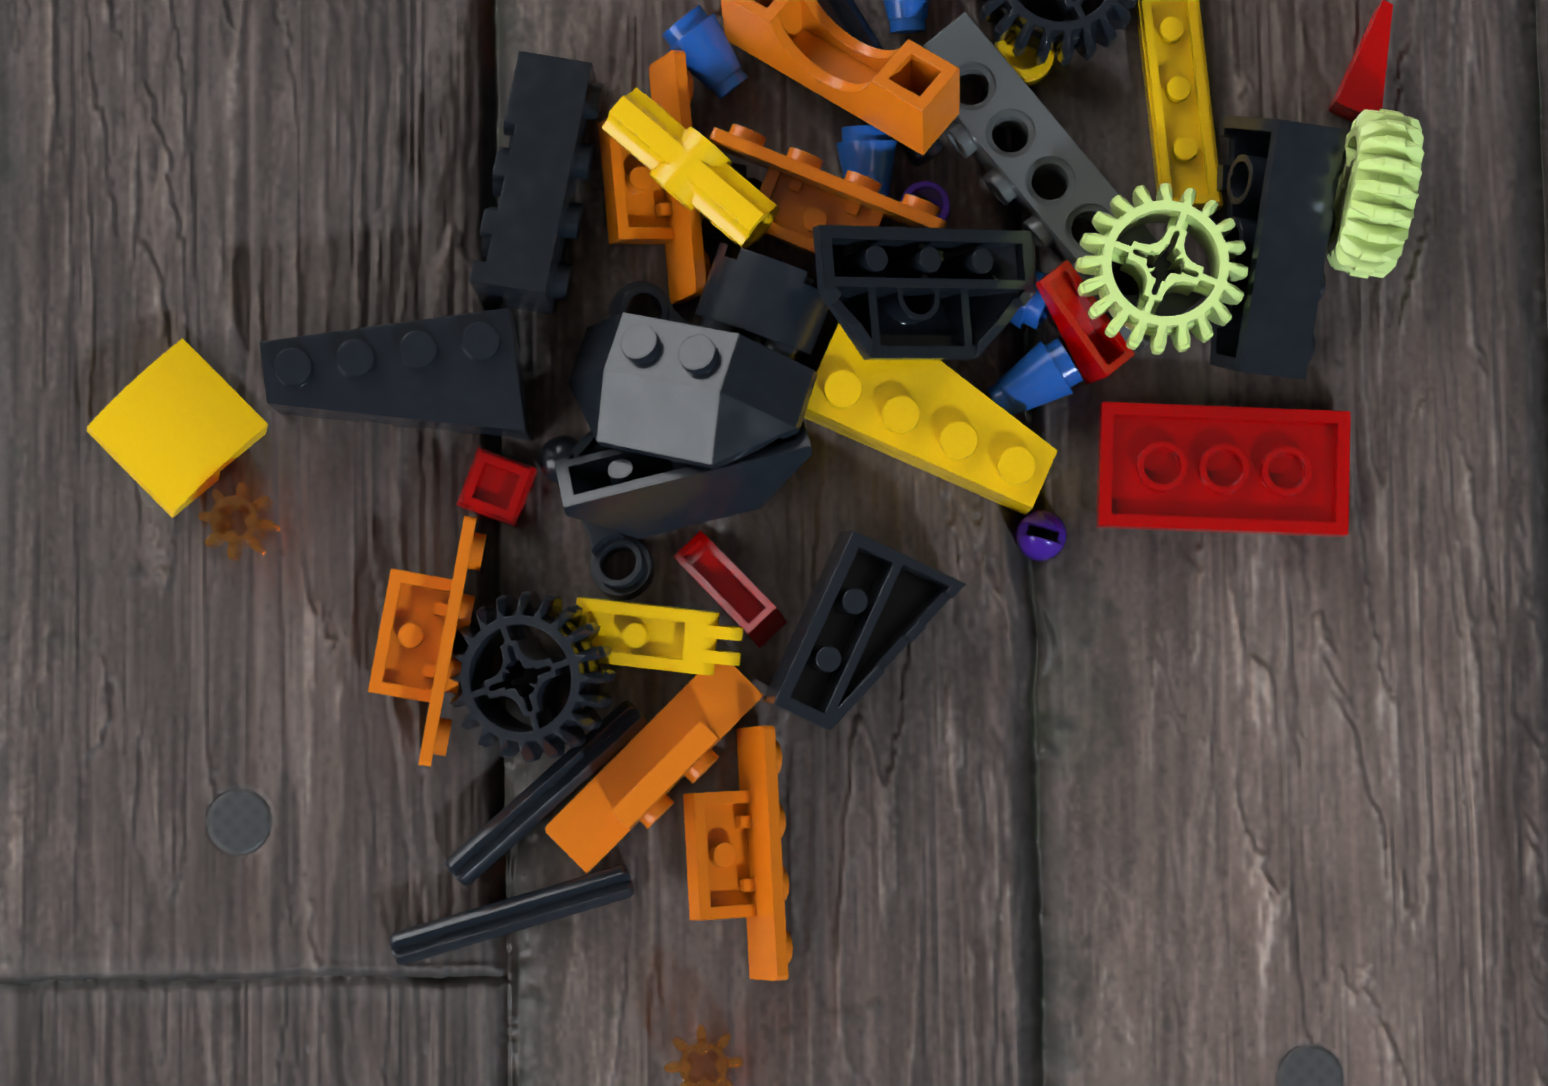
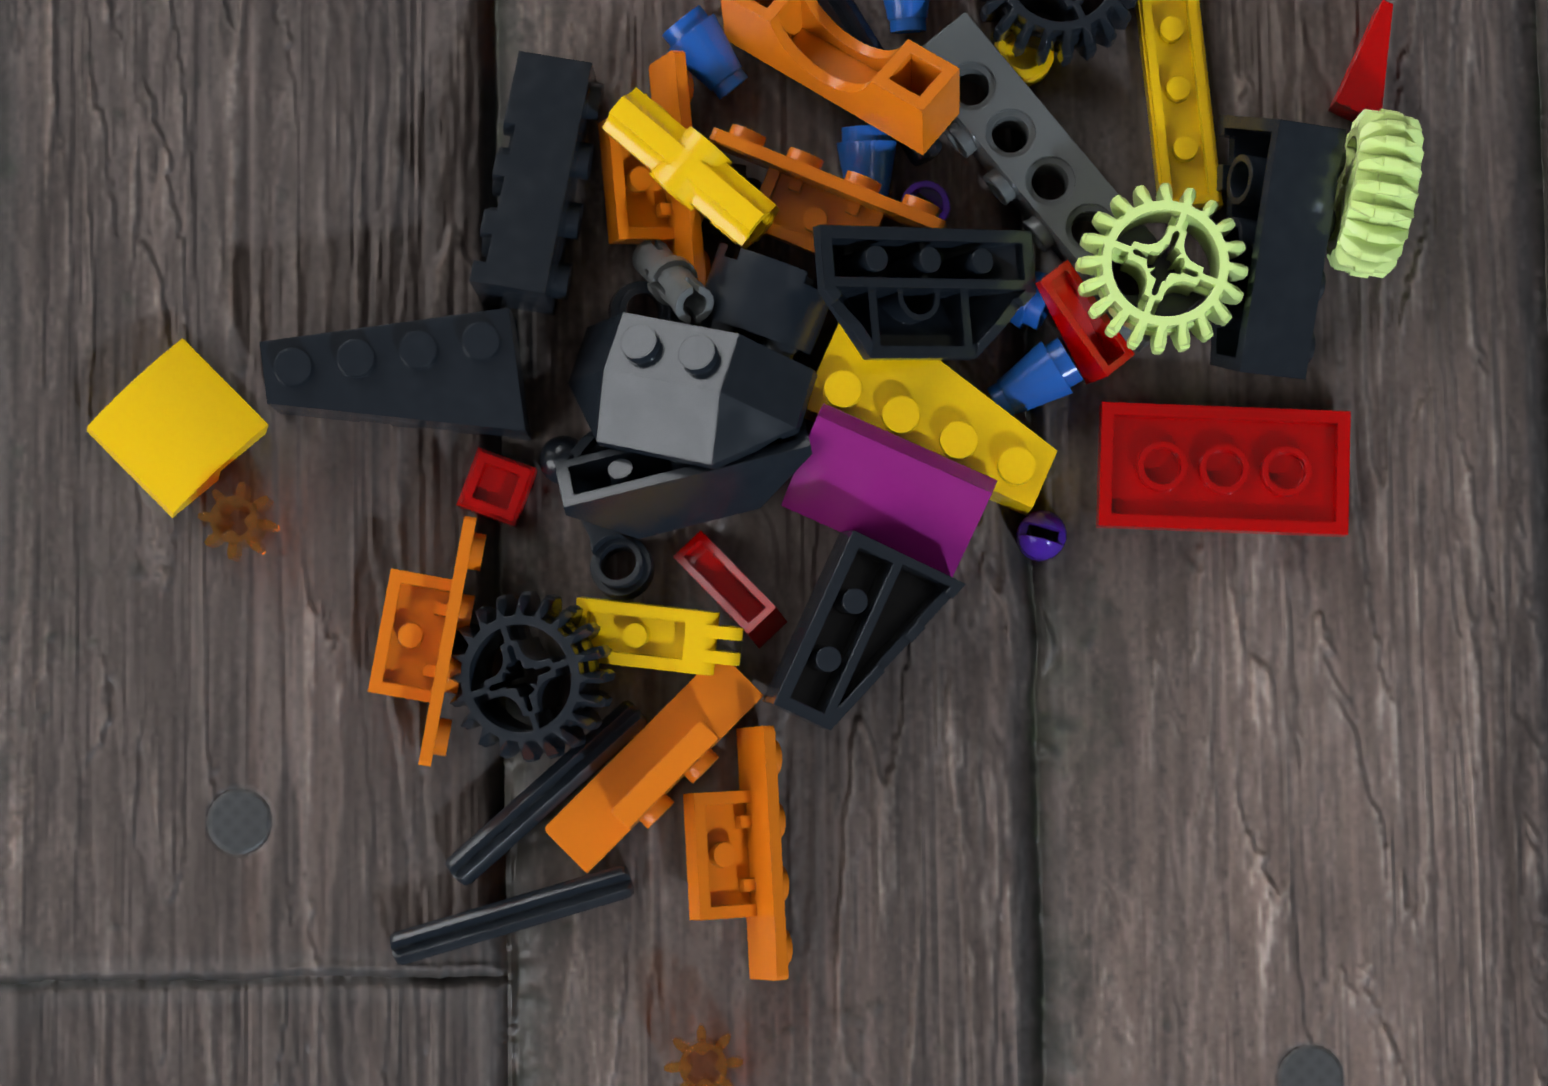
none -> dark grey pin [632,240,714,324]
none -> magenta tile [781,403,998,577]

